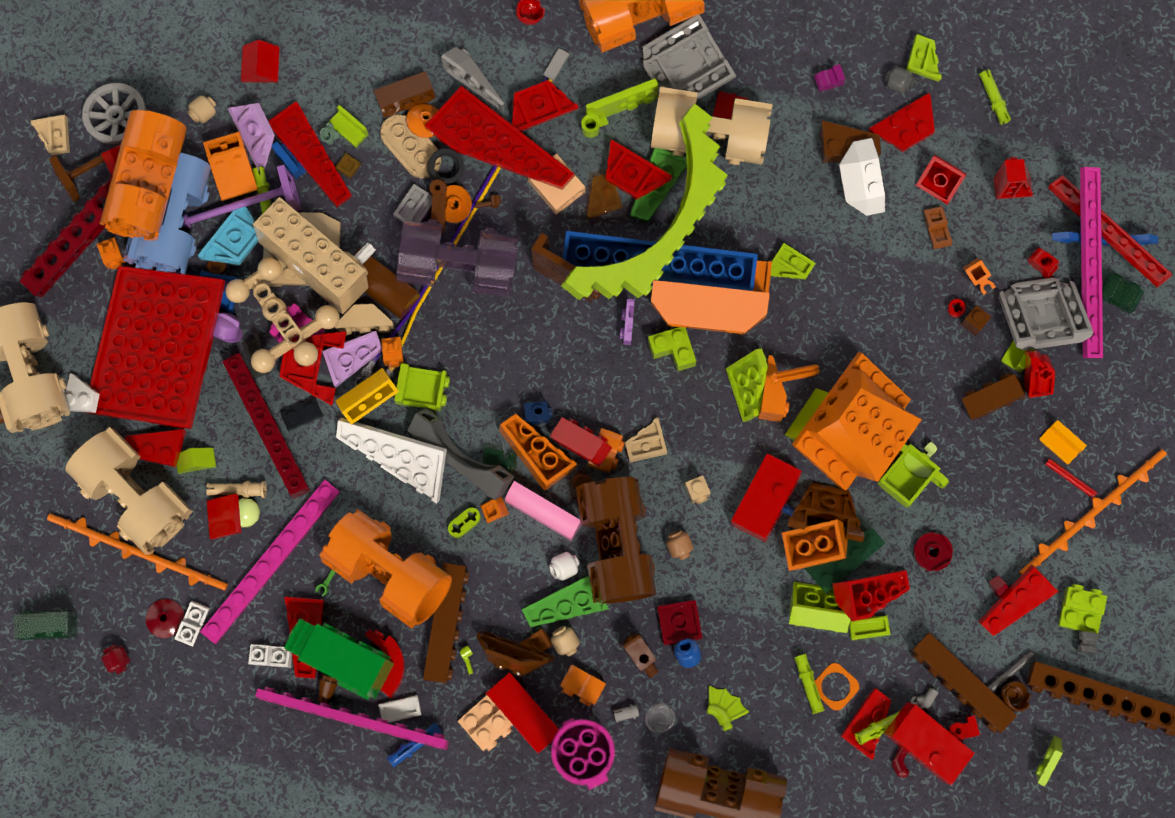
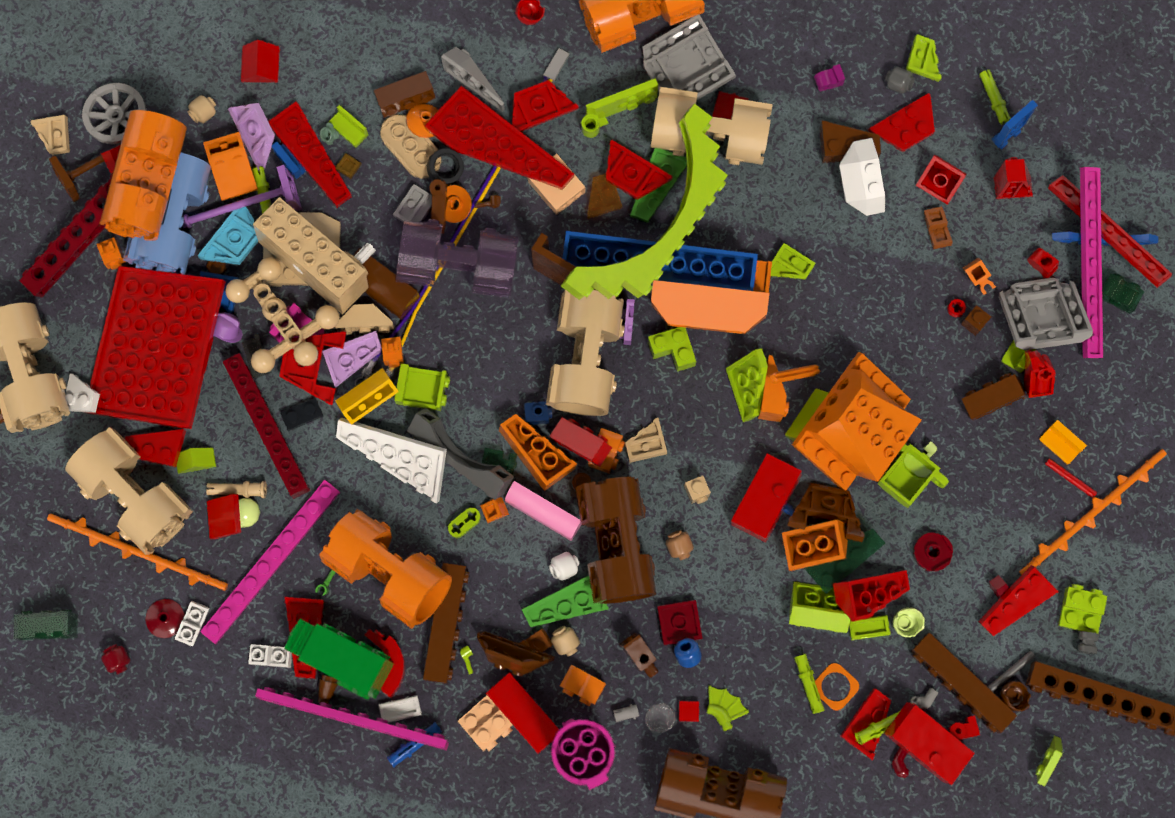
none -> tan cylinder [546,290,624,416]
none -> red tile [679,701,699,722]
none -> yellowish green hair [893,608,925,637]
none -> blue tile [992,100,1038,150]

